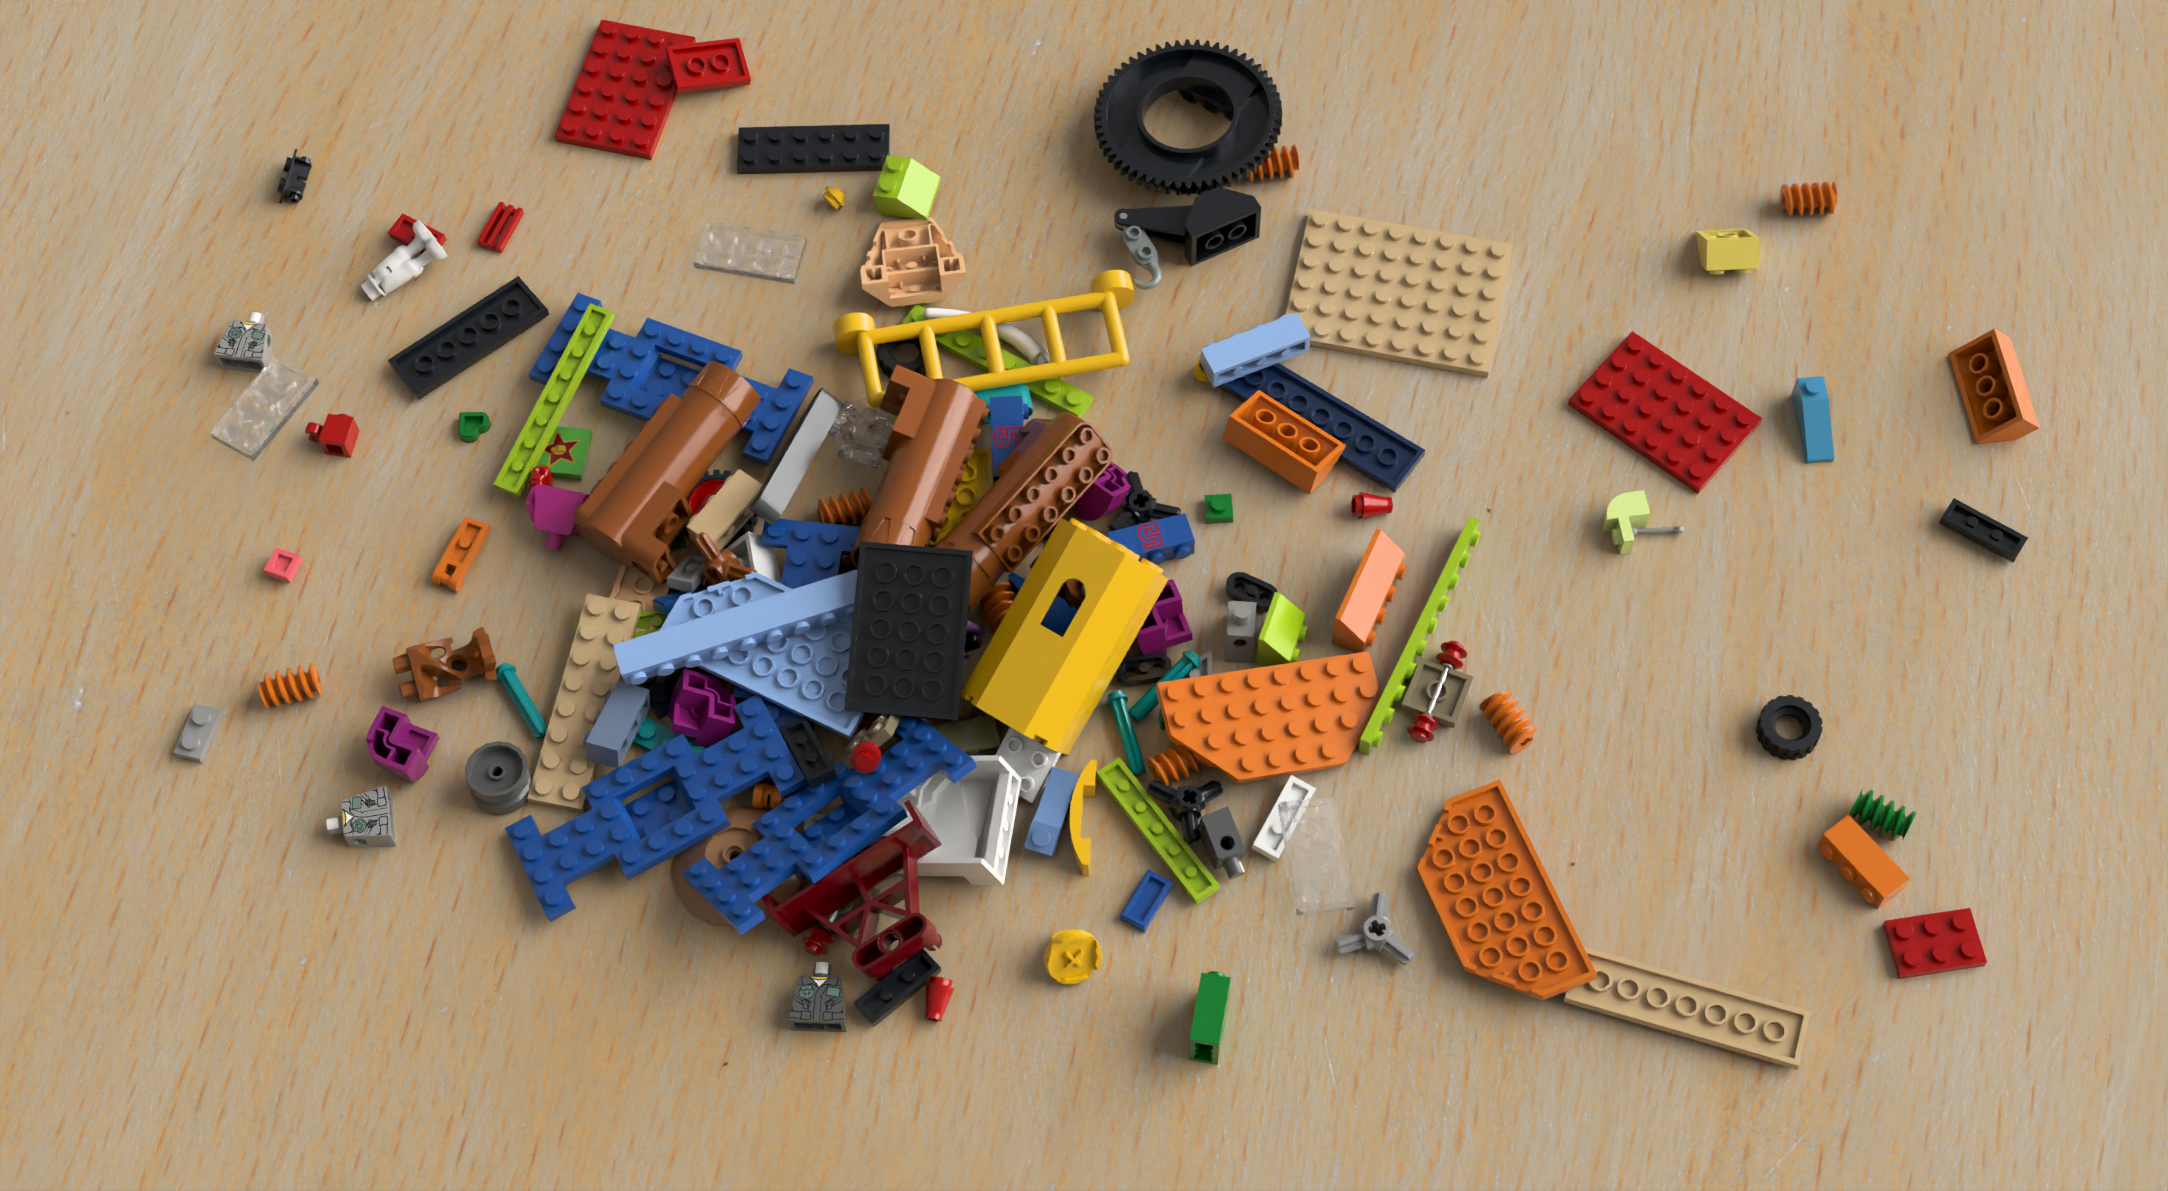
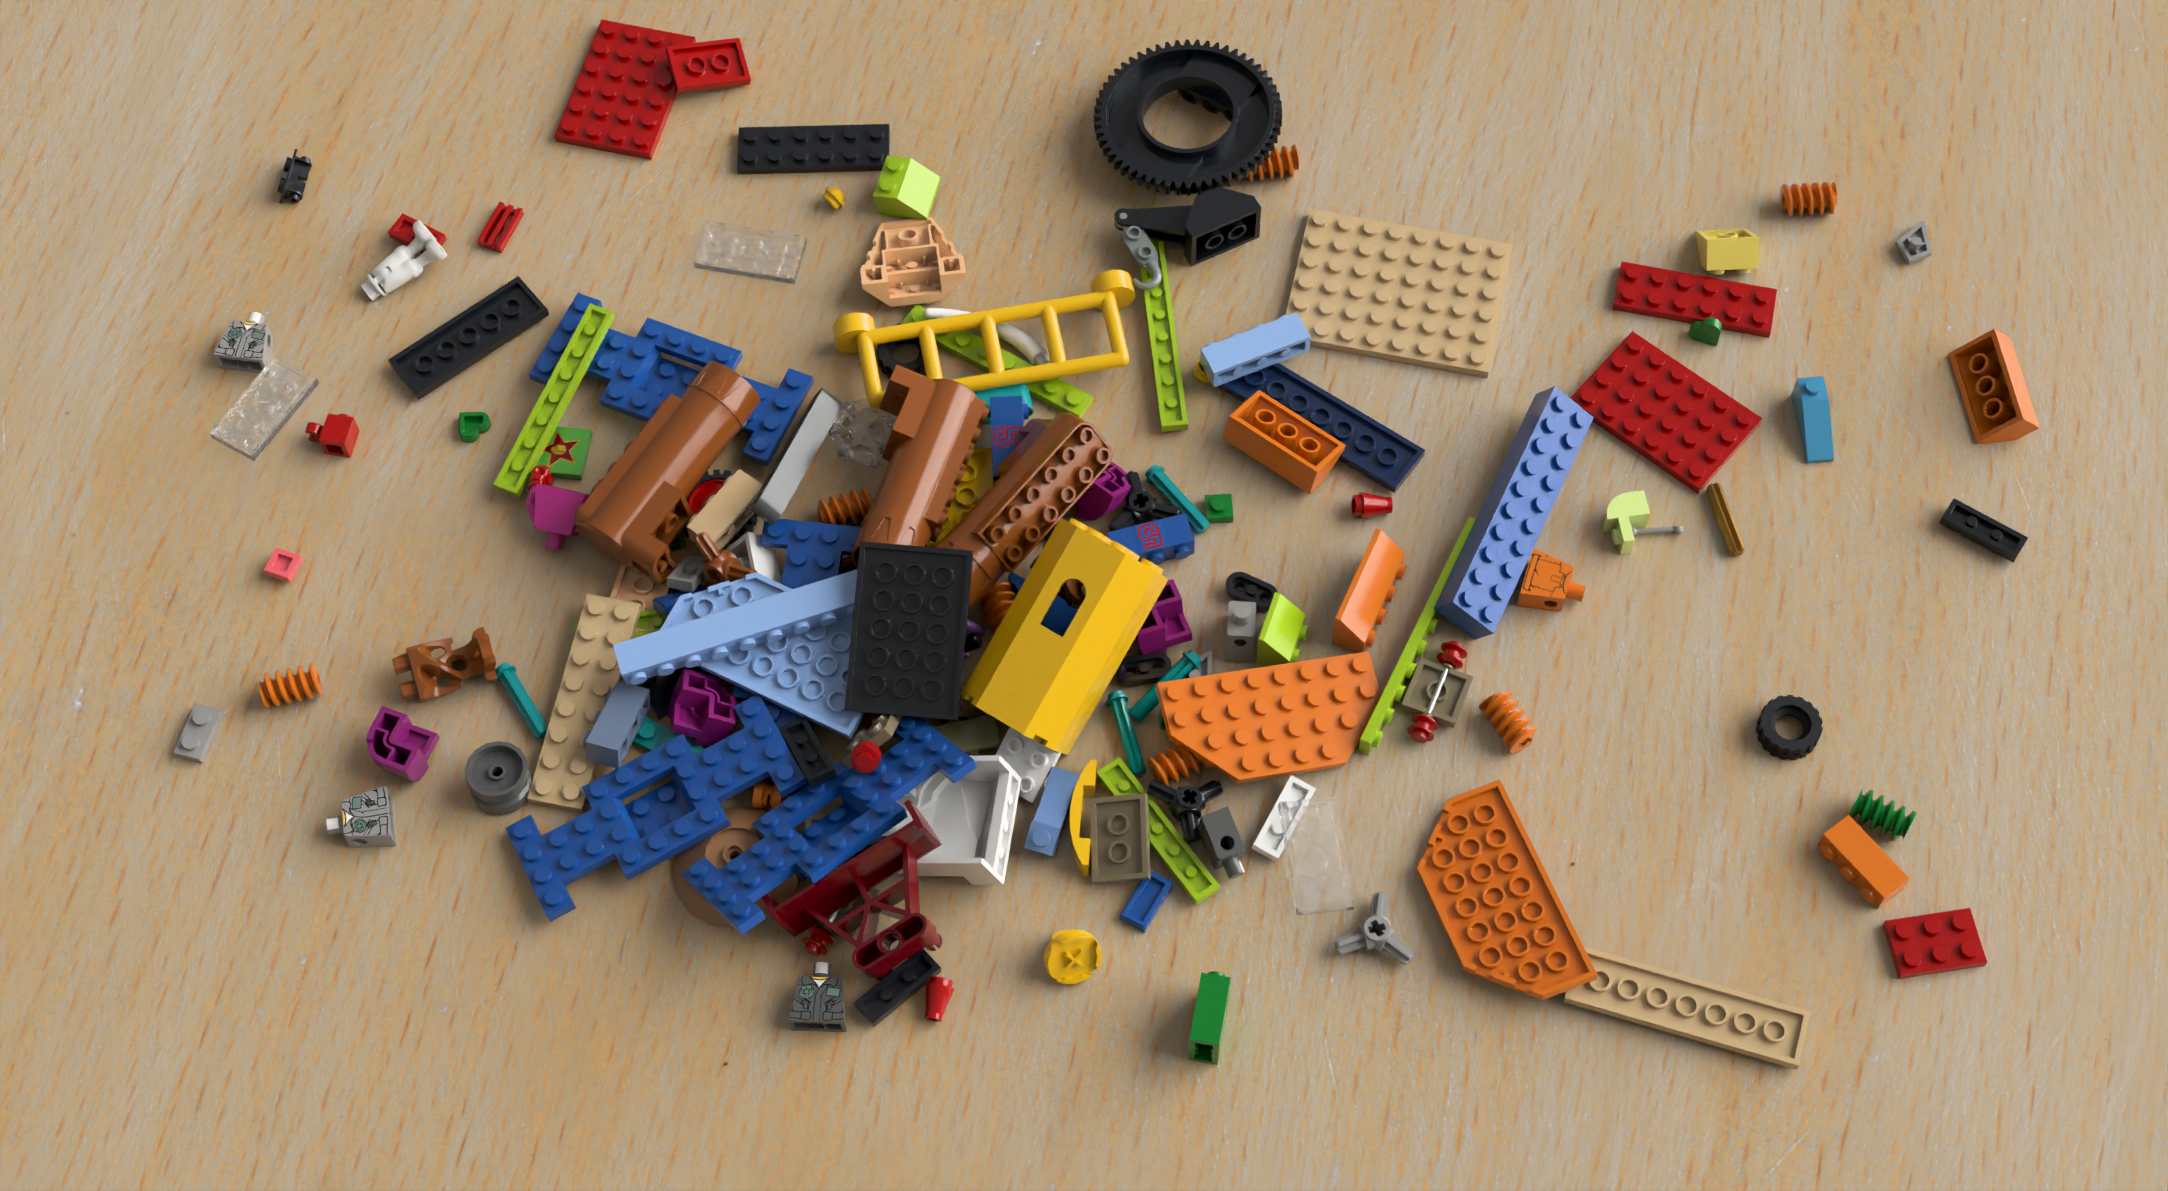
orange plate [431,516,491,592] -> none
none -> dark tan plate [1090,793,1151,885]
none -> lime plate [1133,206,1188,432]
none -> teal axle [1145,465,1210,533]
none -> brick [1434,386,1594,640]
none -> orange torso [1517,549,1586,612]
none -> red plate [1613,261,1777,338]
none -> green tile [1689,318,1722,346]
none -> pearl gold axle [1706,483,1745,557]
none -> light grey piece [1895,221,1932,264]

